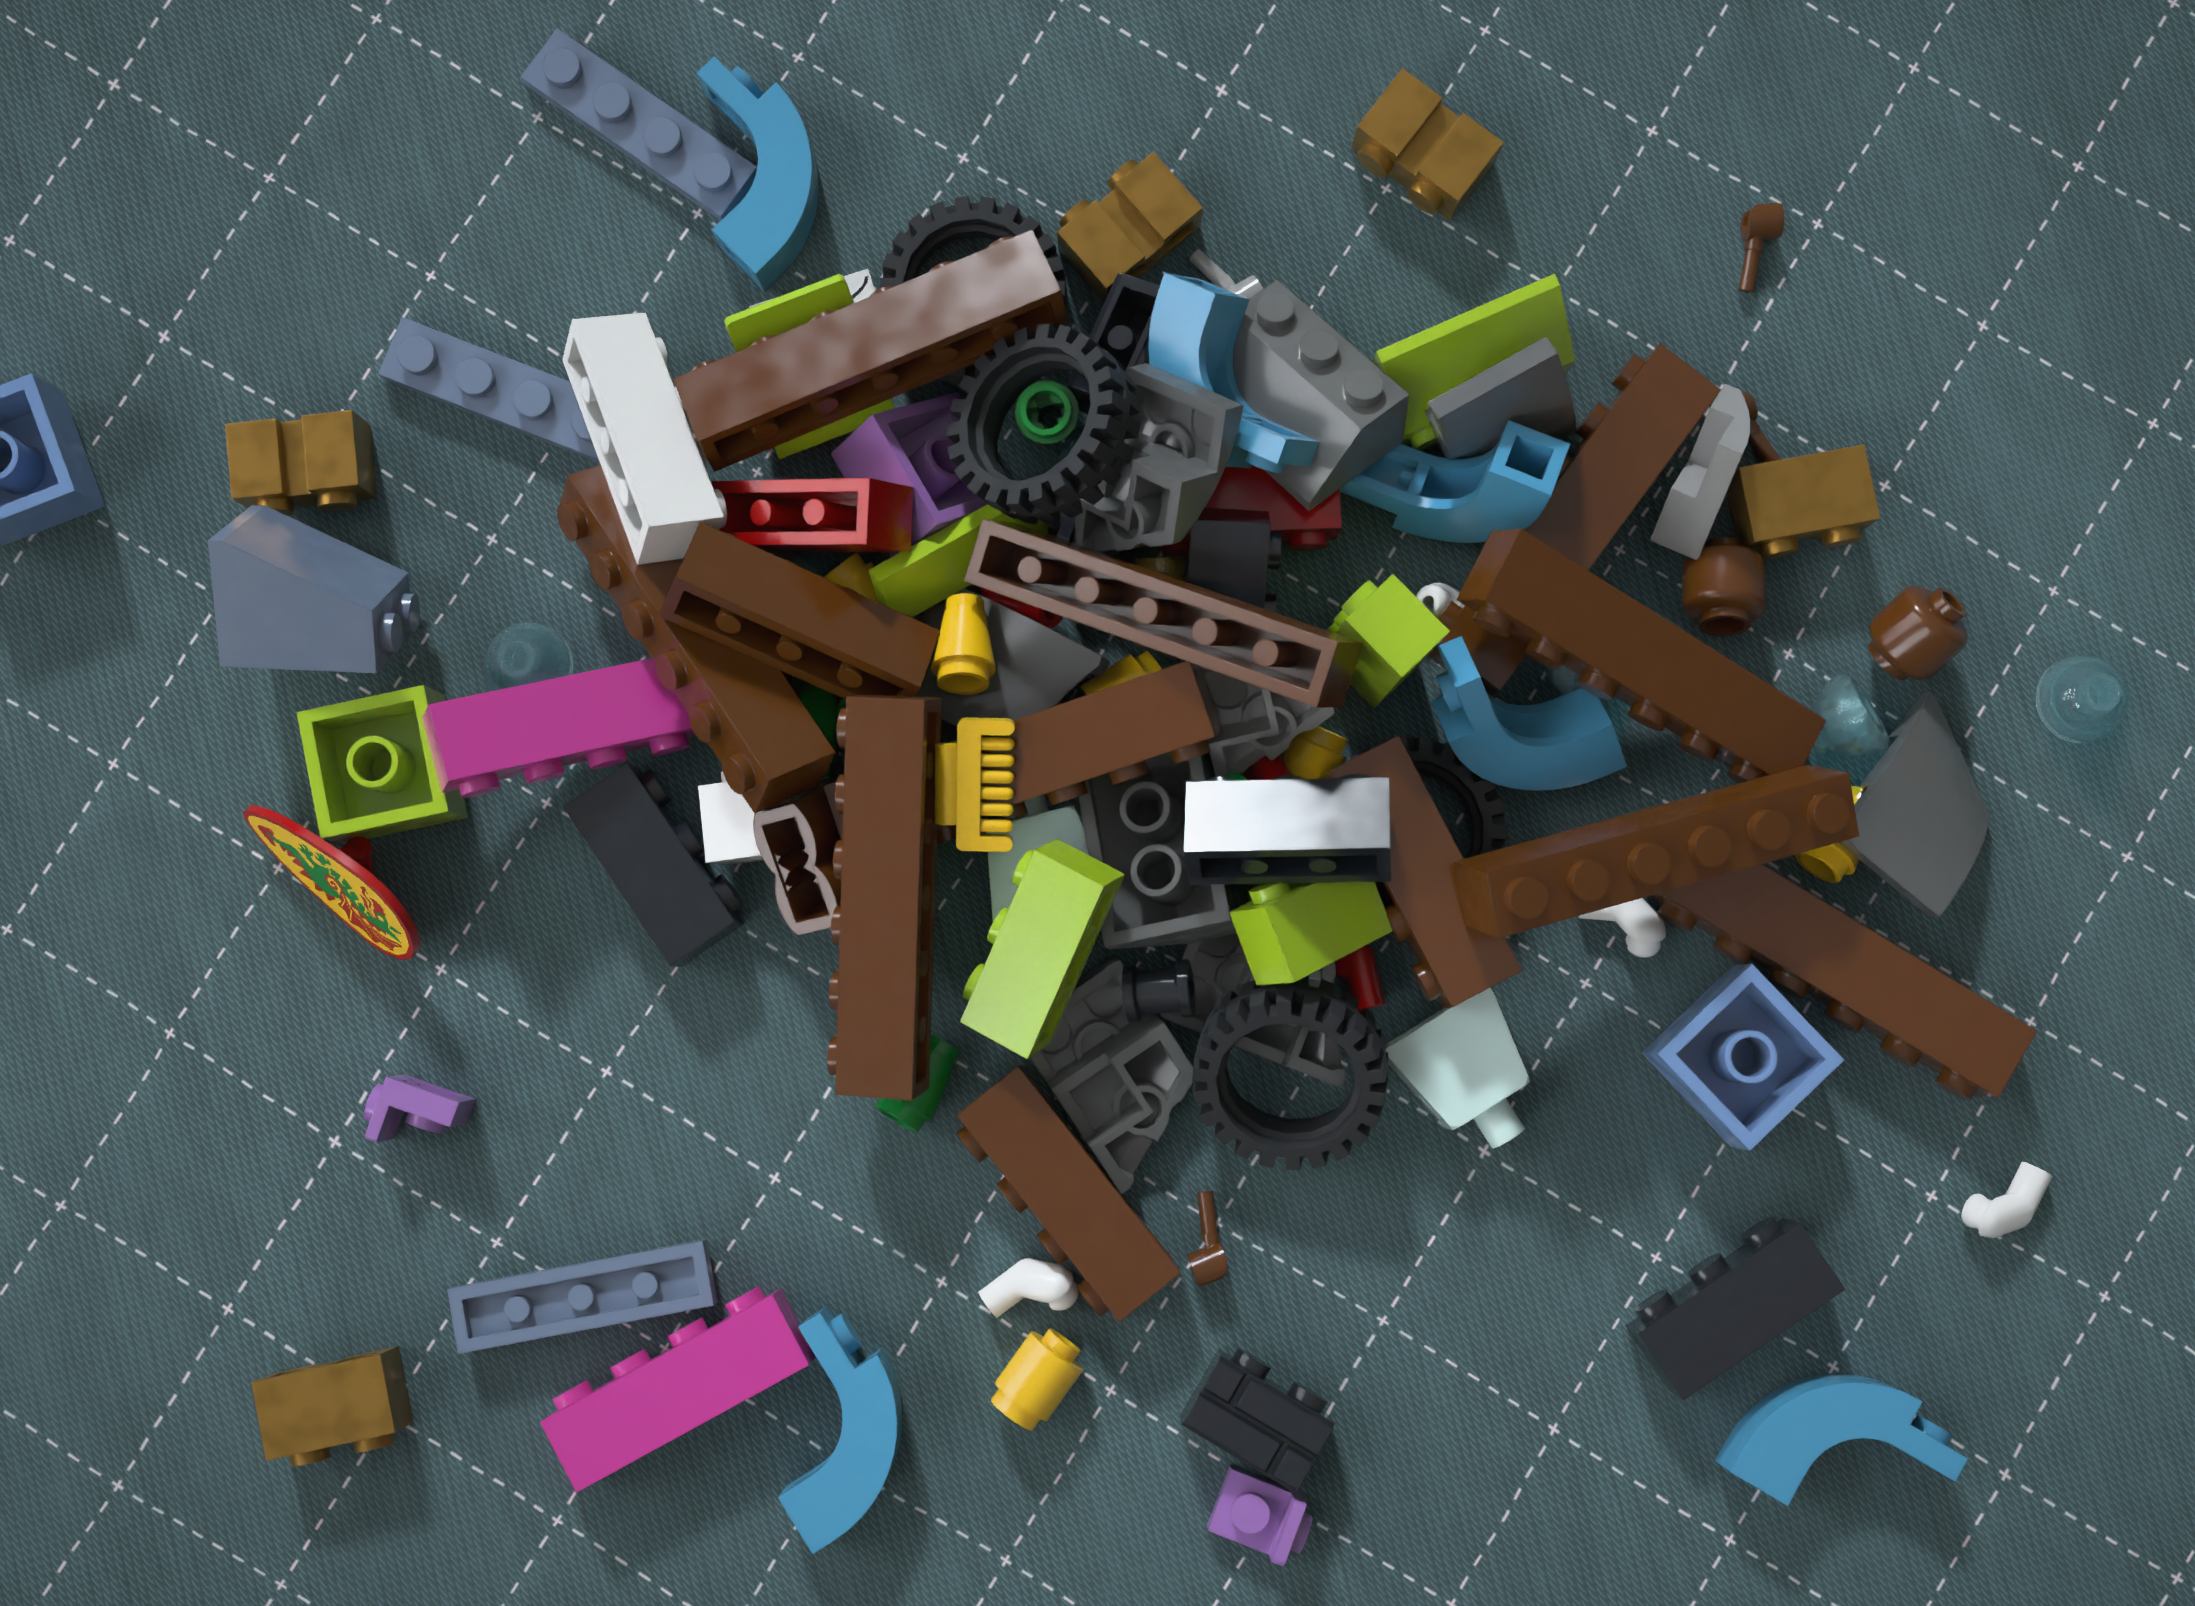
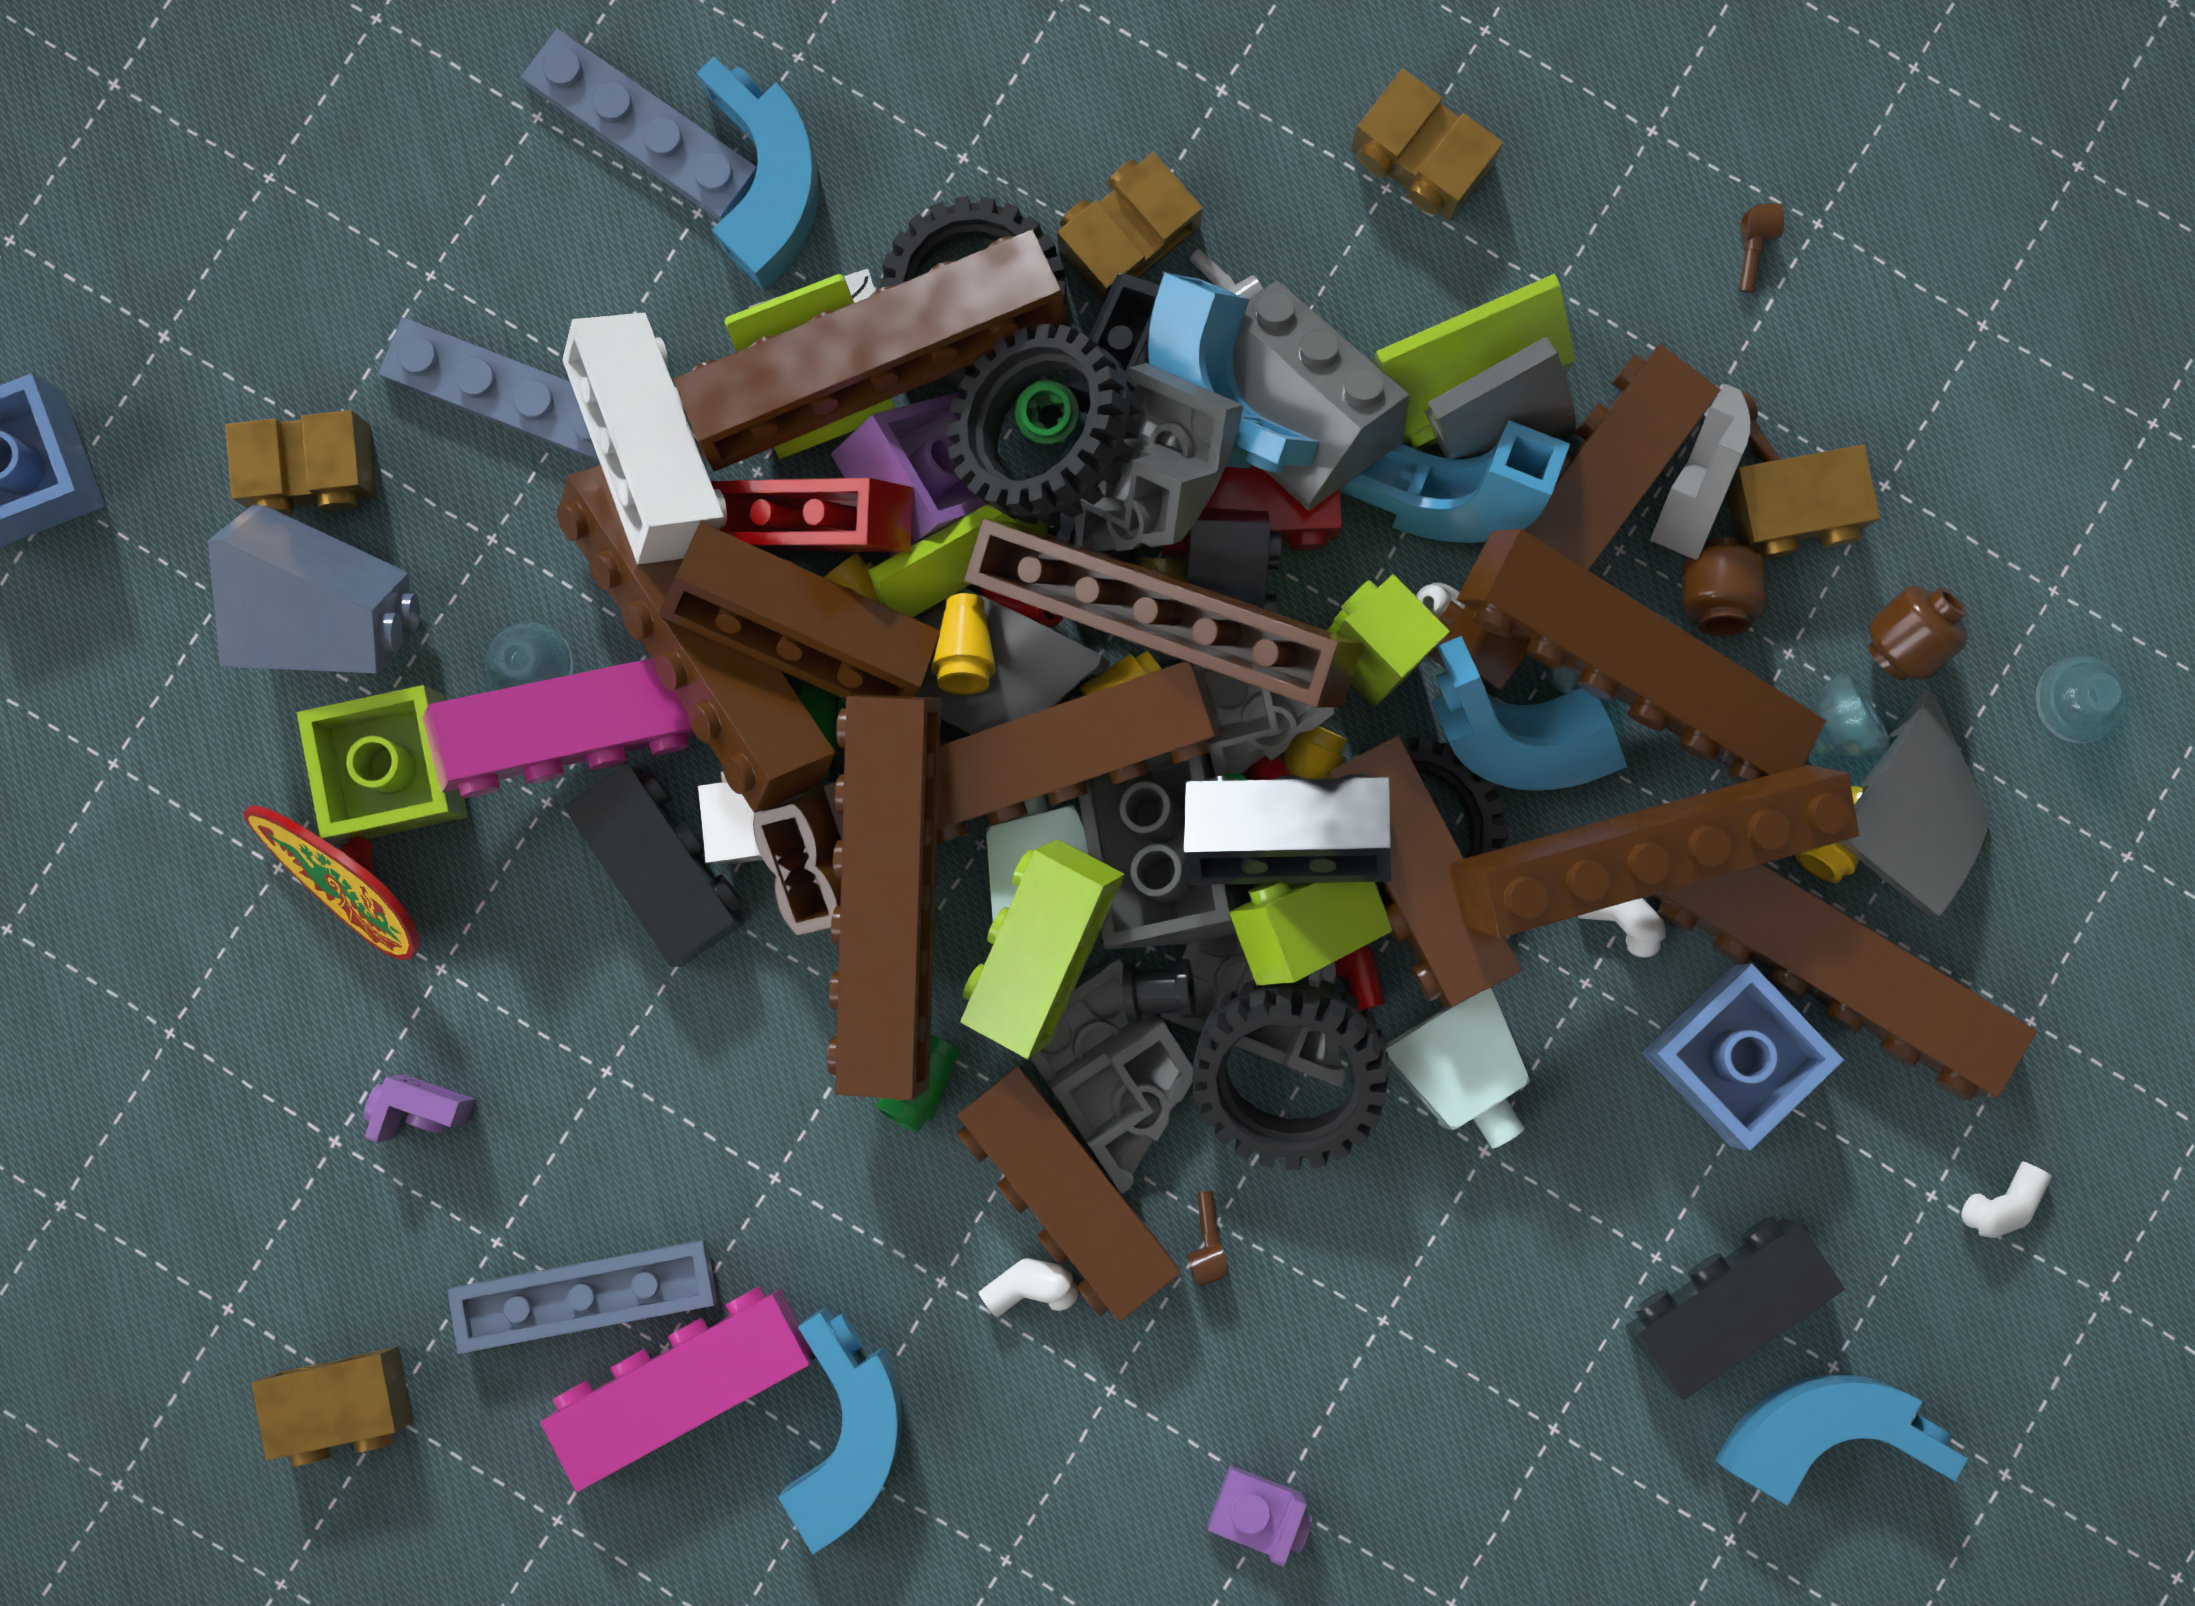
yellow piece [934,717,1015,852] -> none
yellow brick [991,1328,1084,1431] -> none
black brick [1180,1347,1335,1493] -> none

